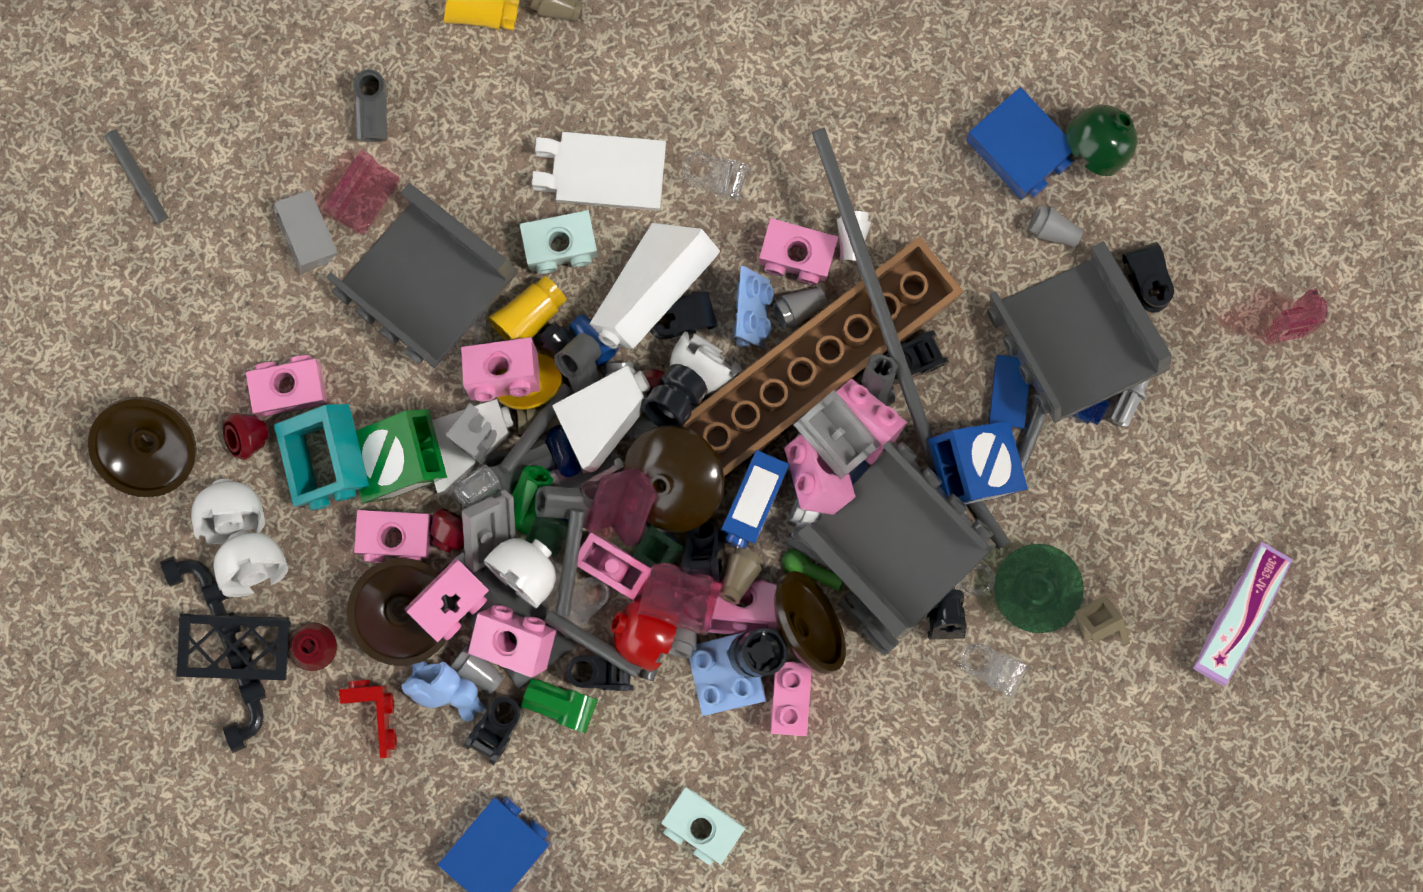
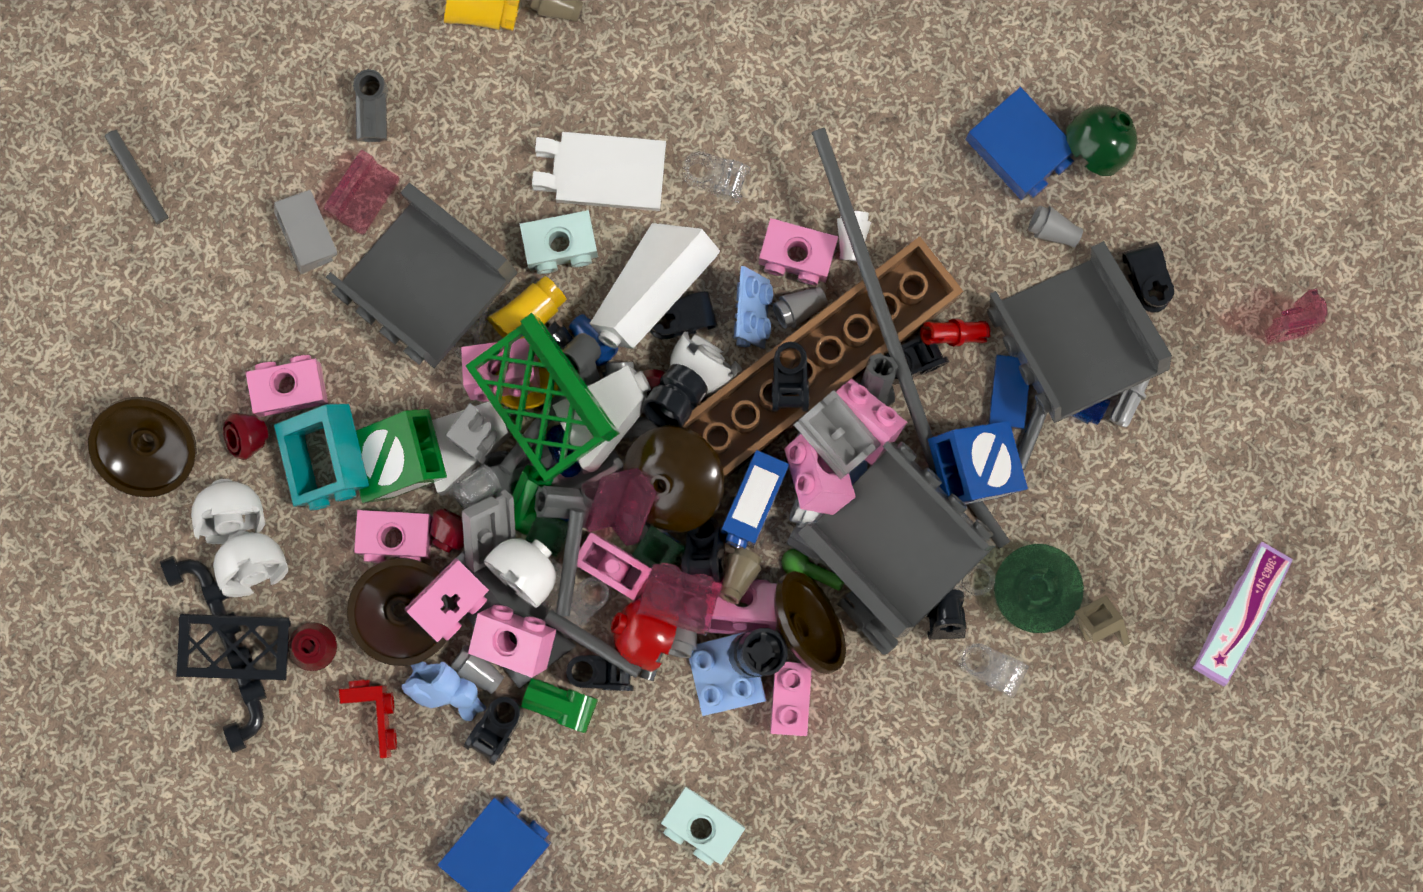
none -> green fence [466,313,620,483]
none -> black piece [772,341,809,412]
none -> red pin [920,318,991,347]

